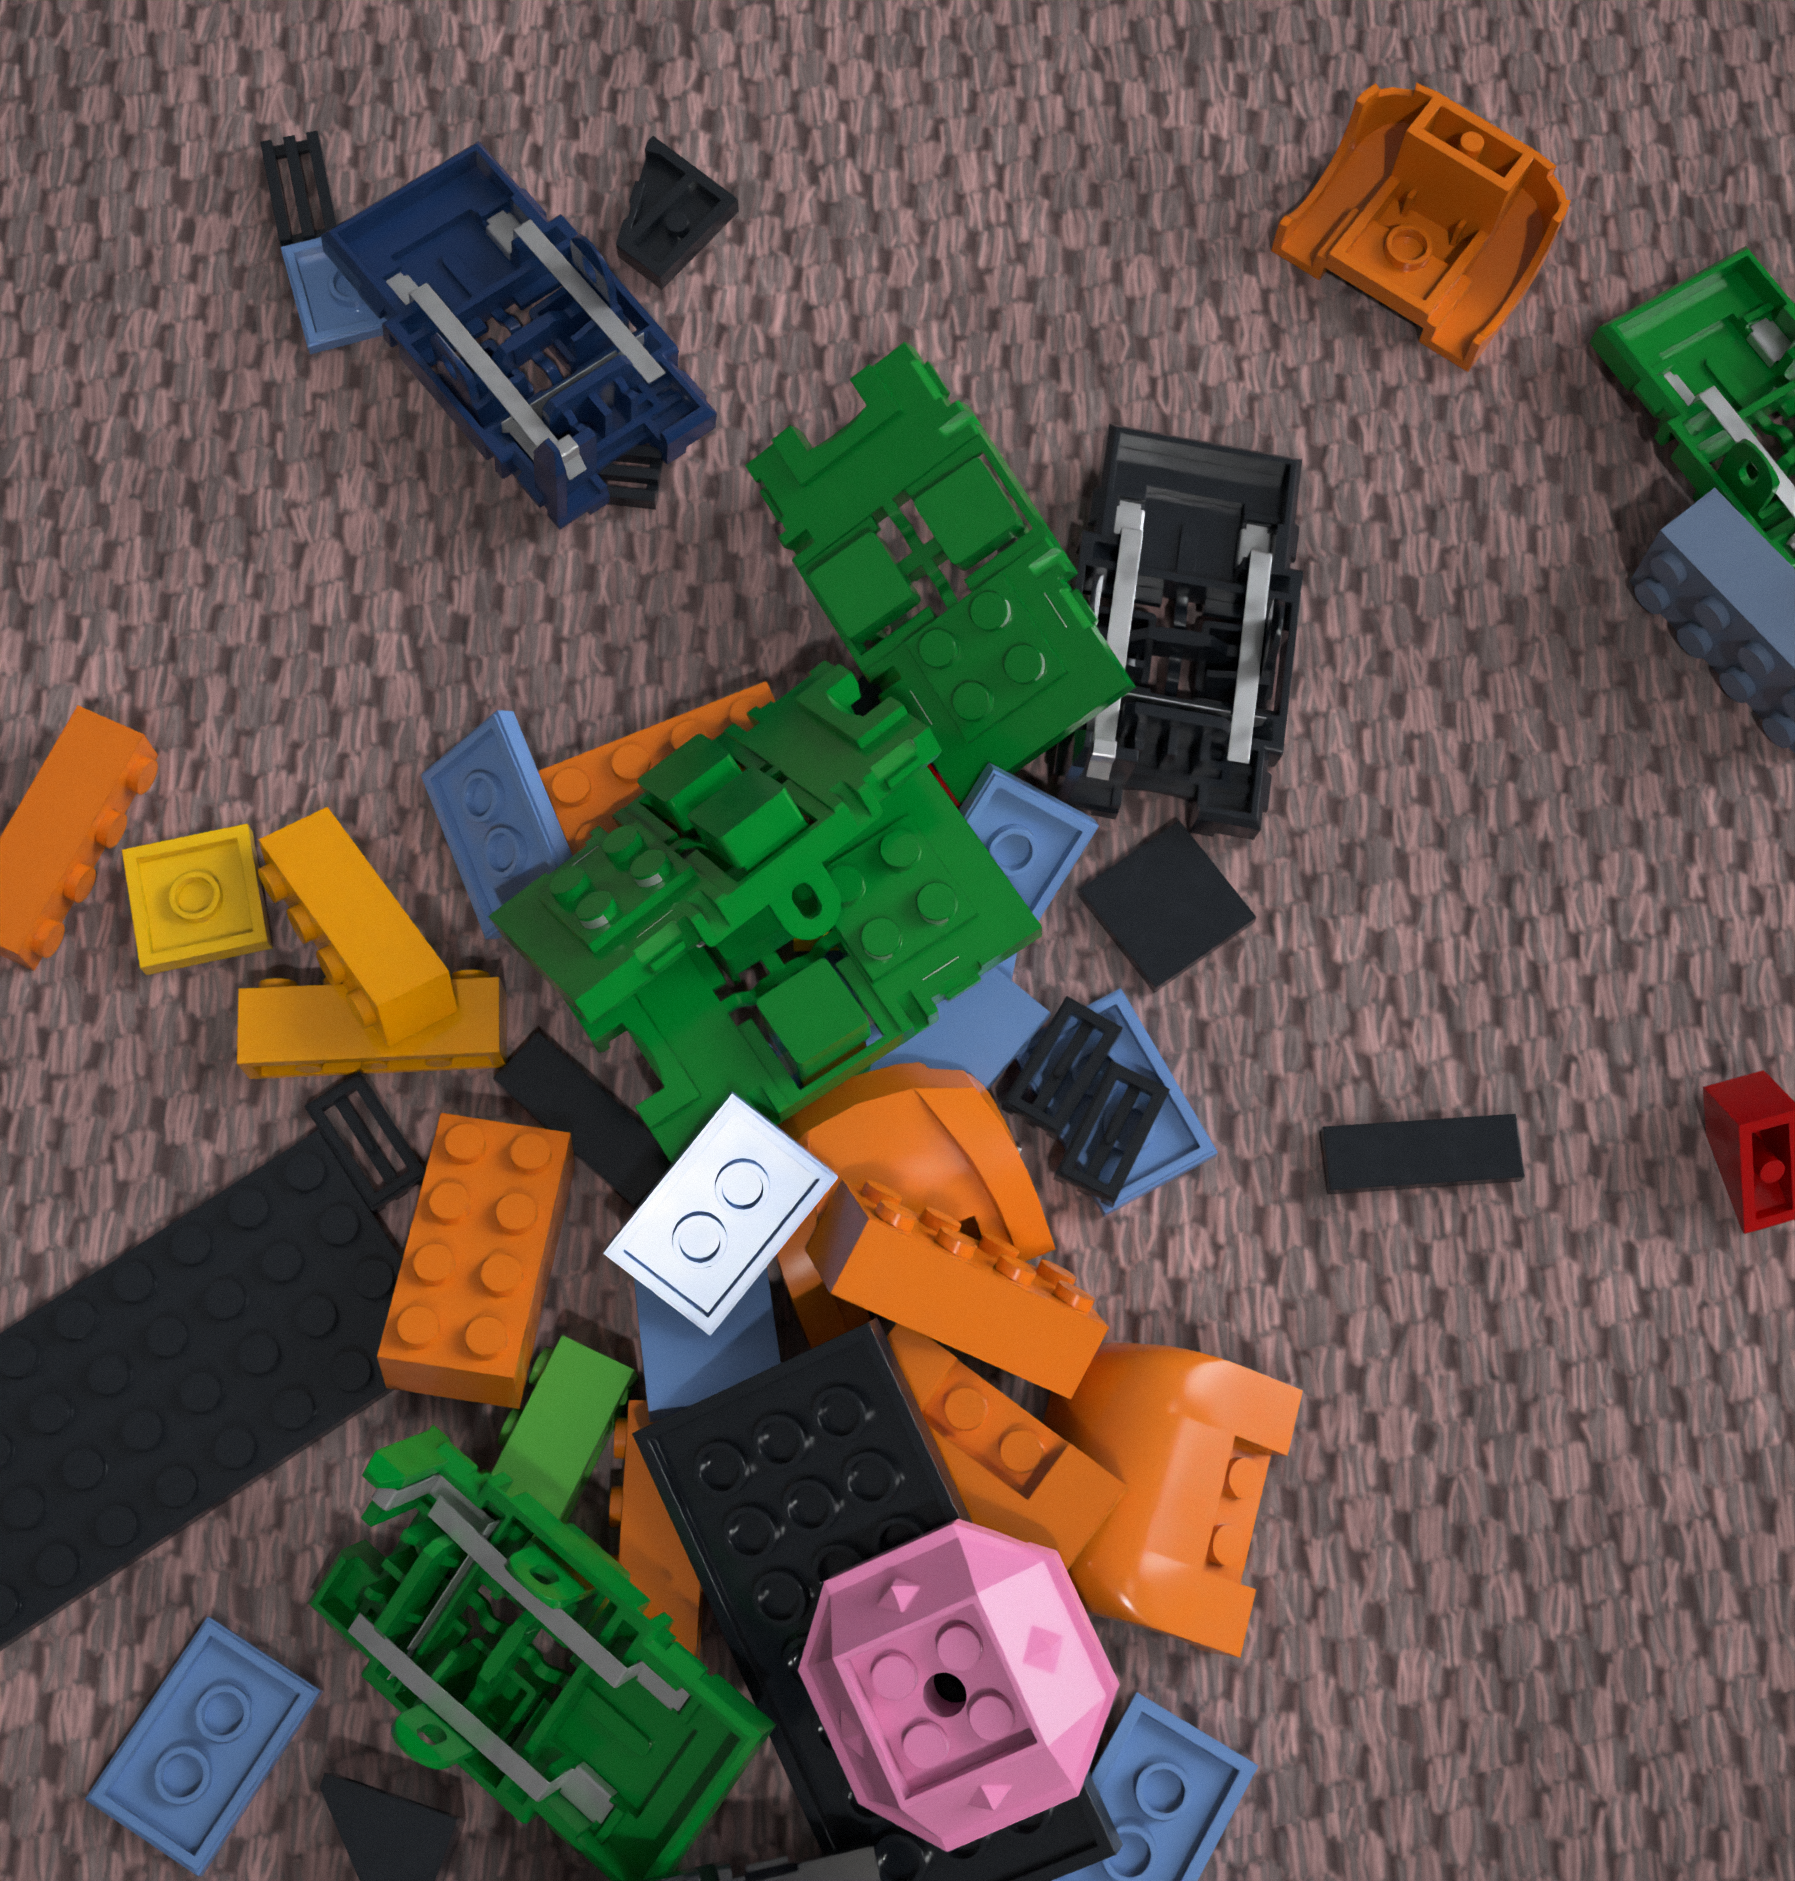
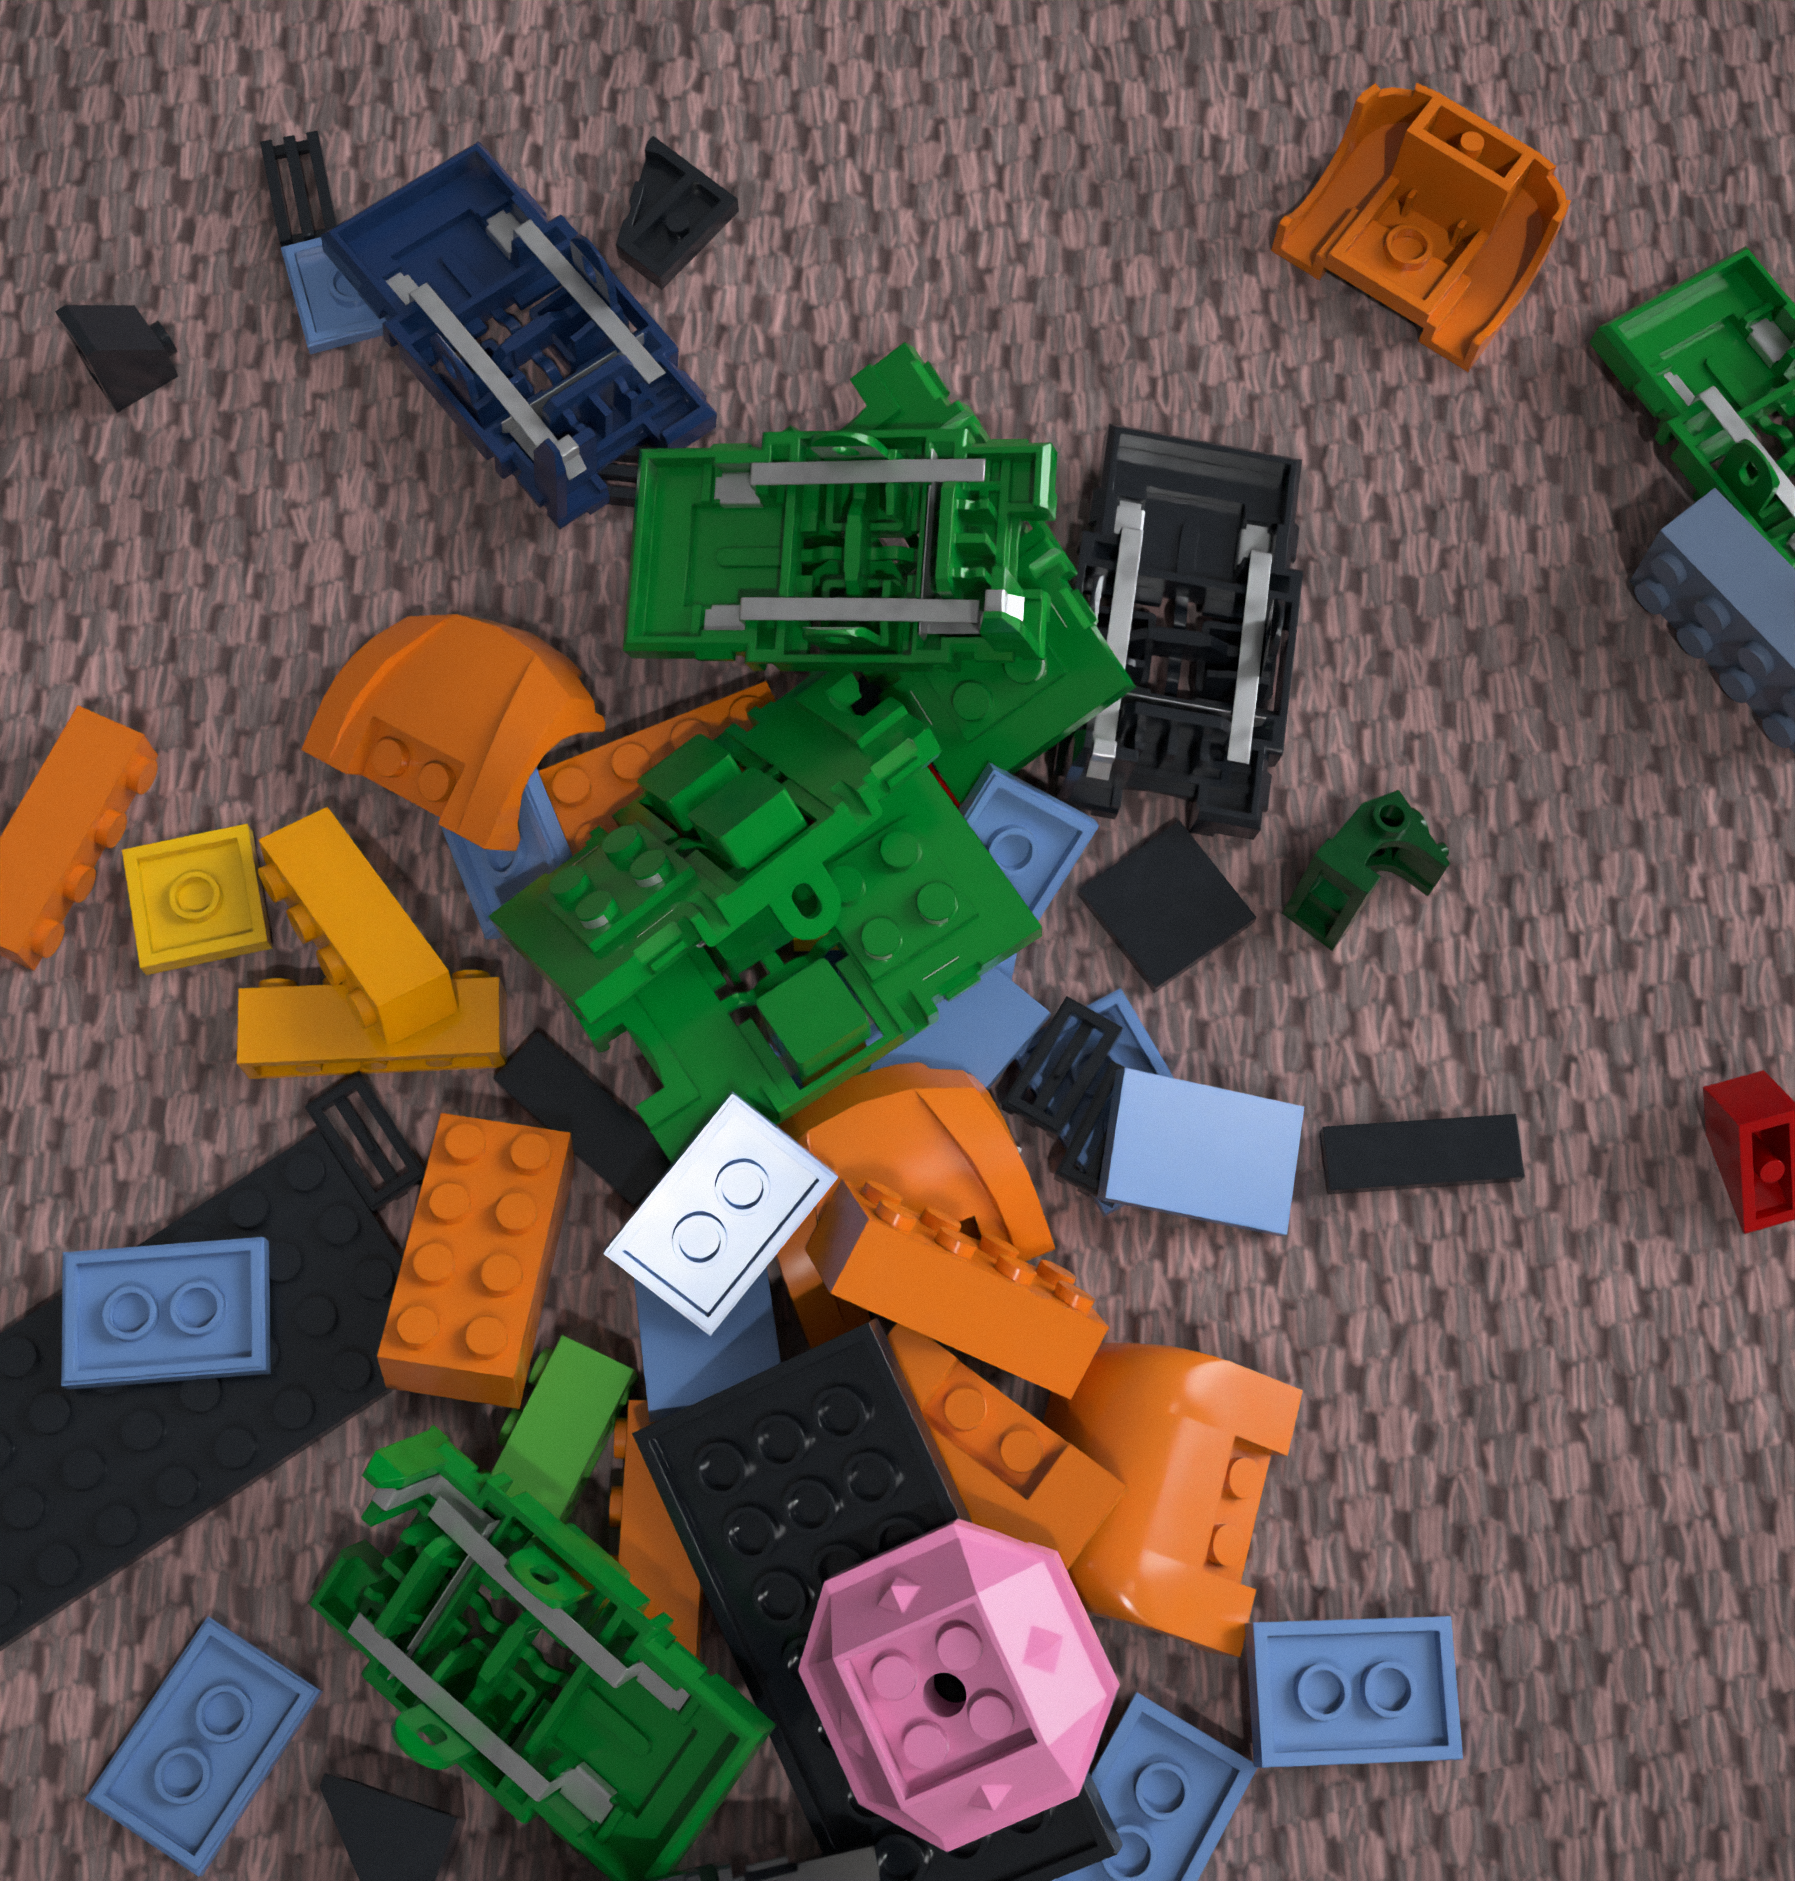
none -> black slope [55,305,179,413]
none -> medium blue tile [61,1237,271,1390]
none -> orange piece [301,614,606,851]
none -> green piece [623,428,1058,672]
none -> tile [1097,1068,1304,1236]
none -> medium blue plate [1245,1616,1463,1768]
none -> dark green tile [1282,790,1450,951]

